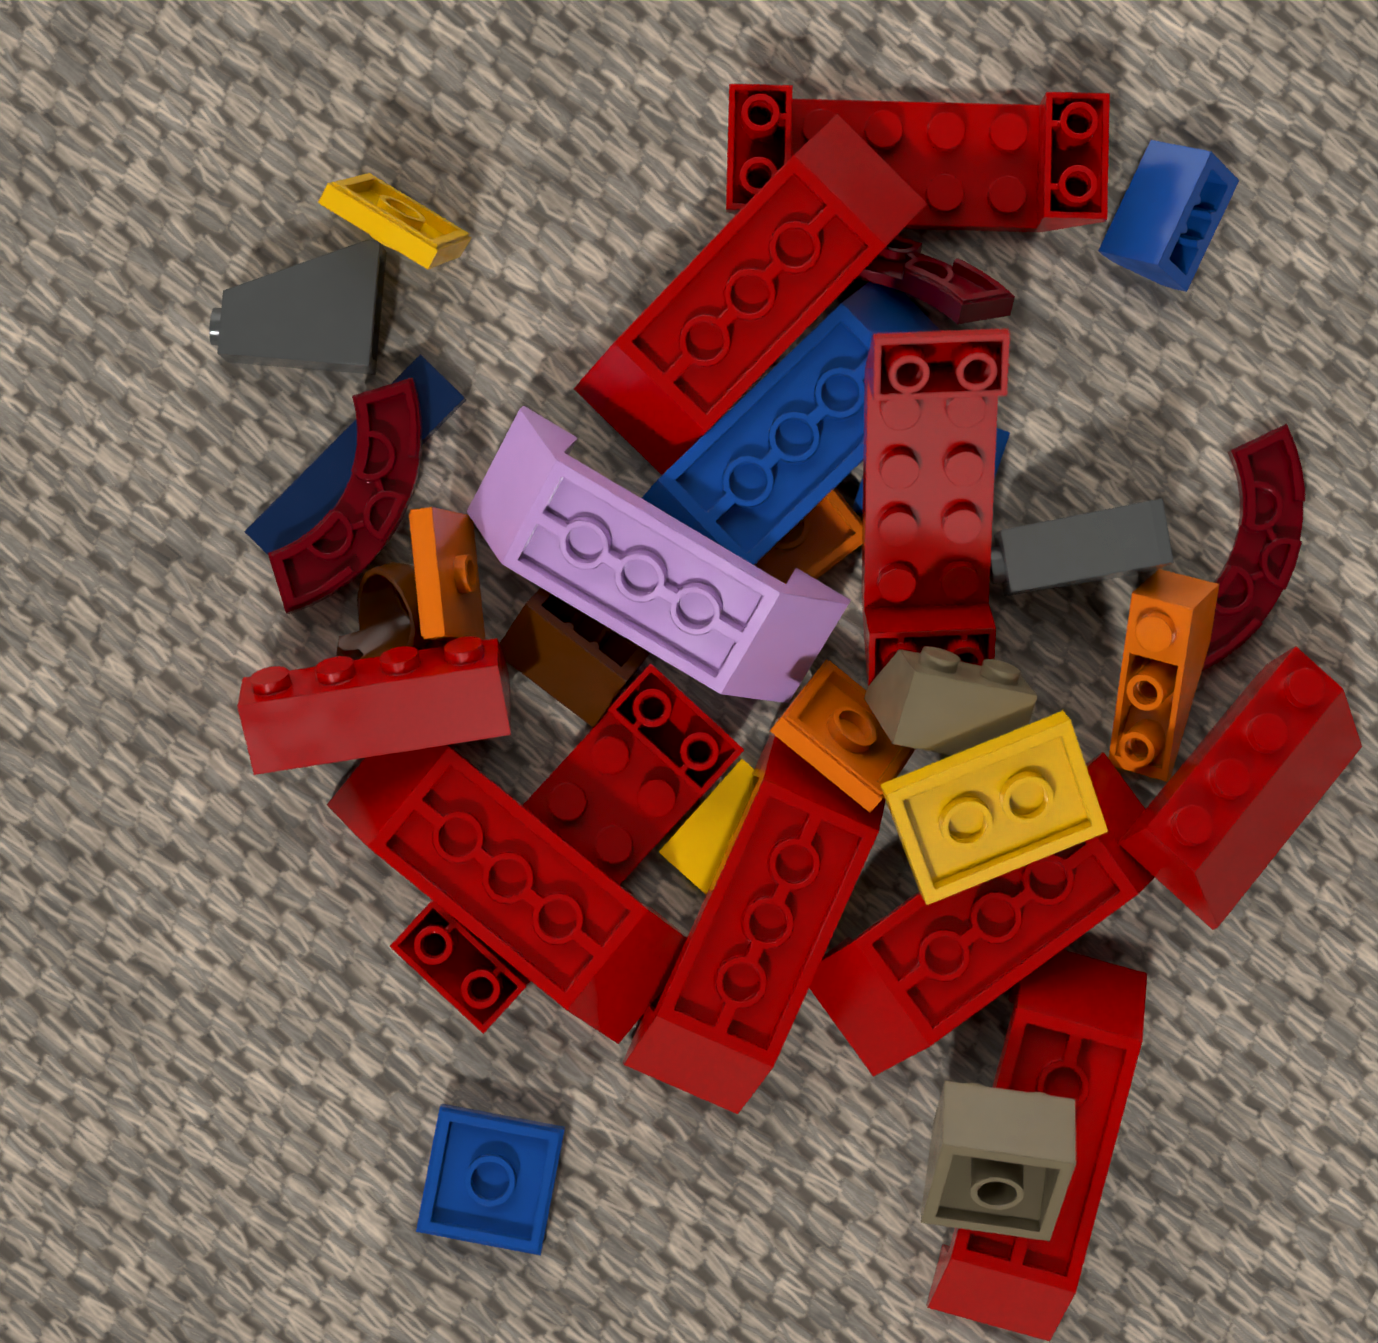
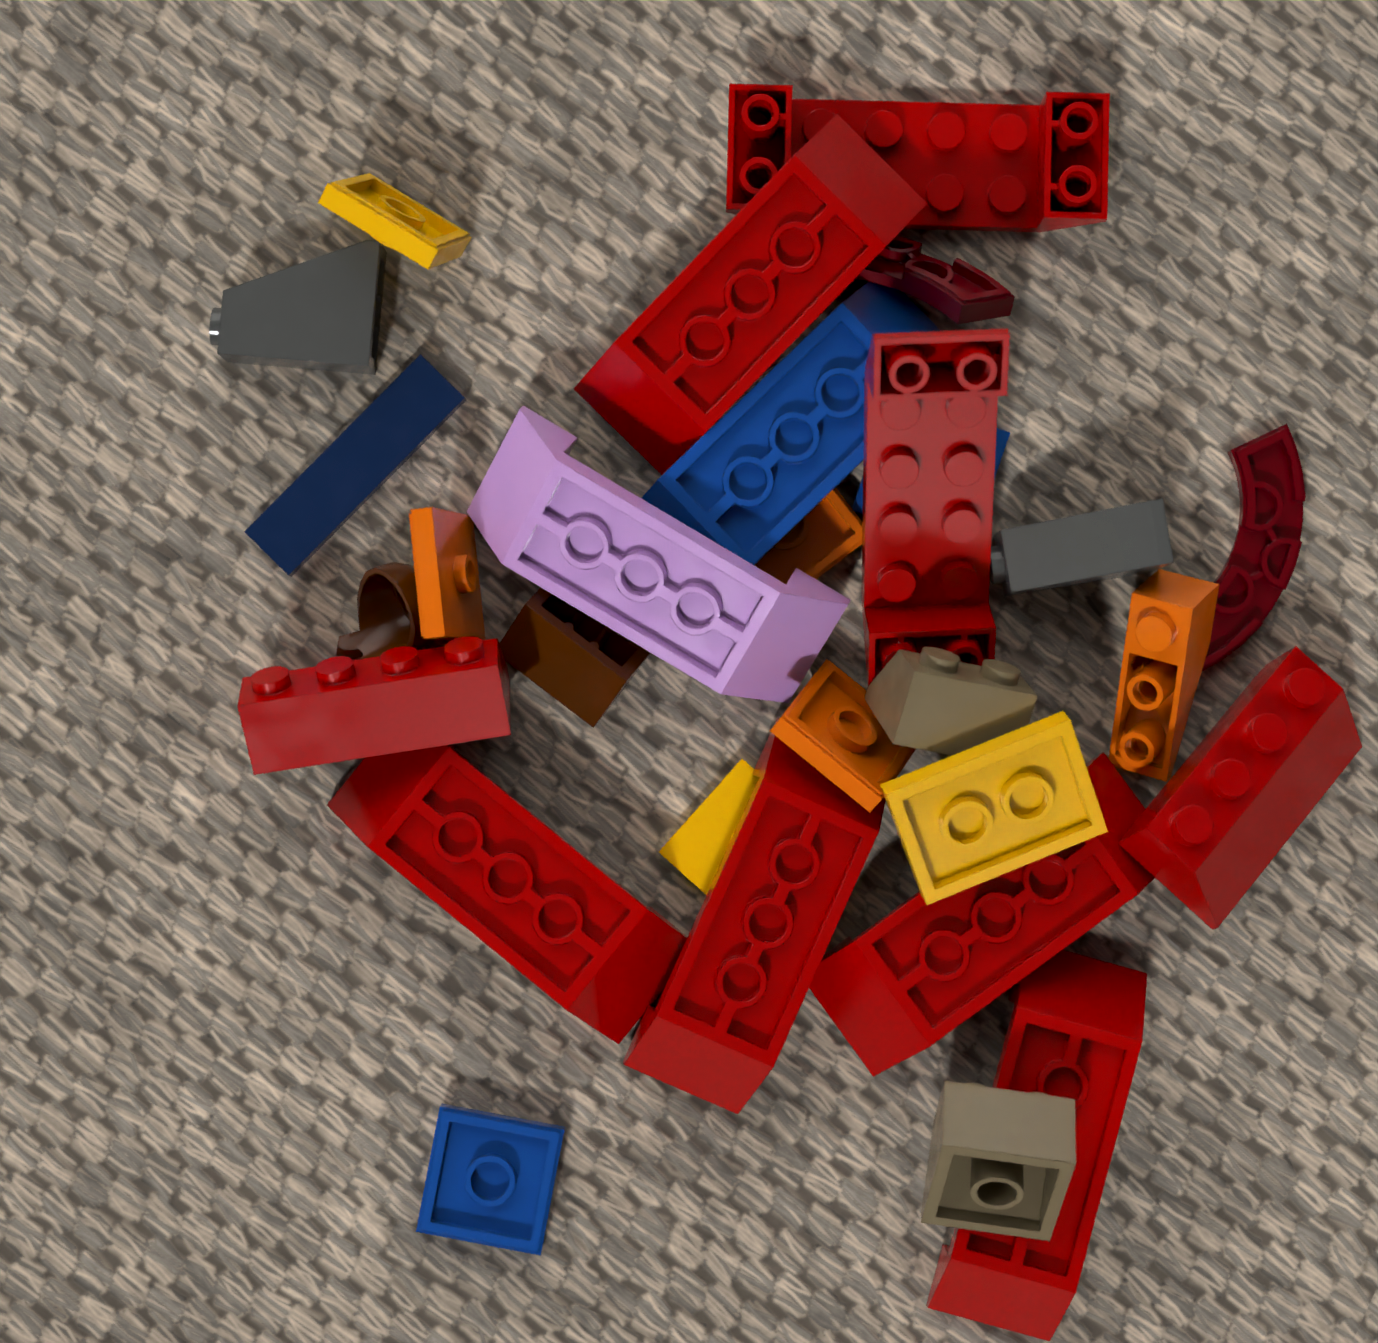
dark red tile [268,378,423,614] -> none
red slope [389,663,744,1034] -> none
blue brick [1098,140,1239,292] -> none

